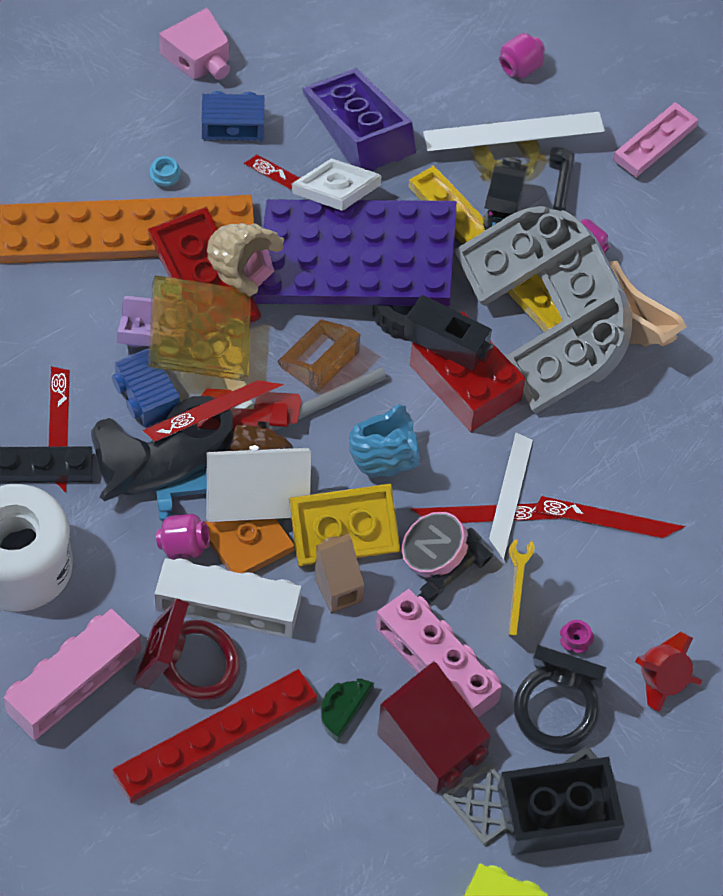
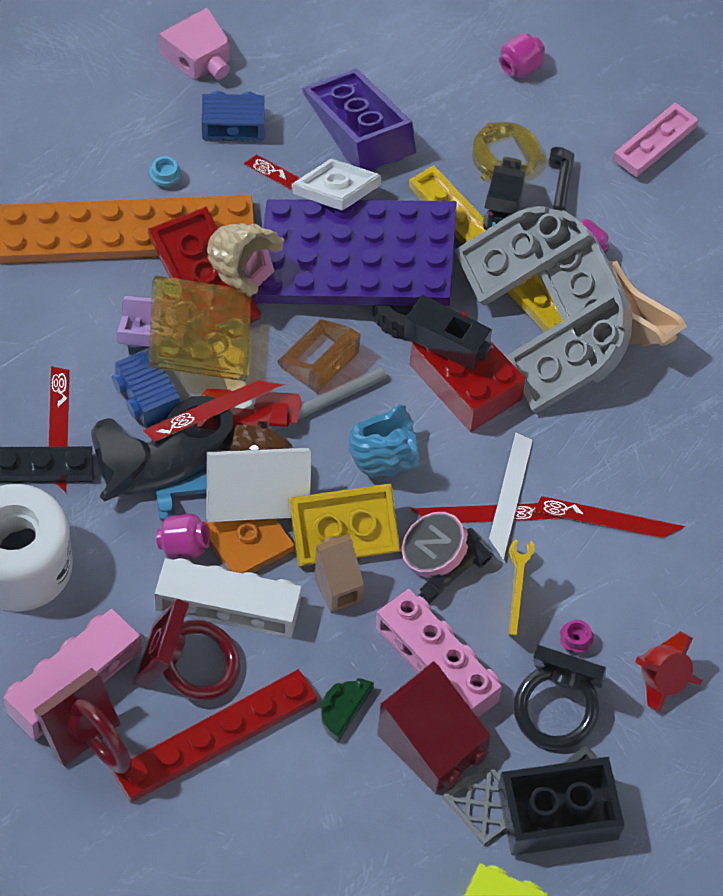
white sticker [424,112,605,151] -> none
none -> dark red tile [34,668,132,774]

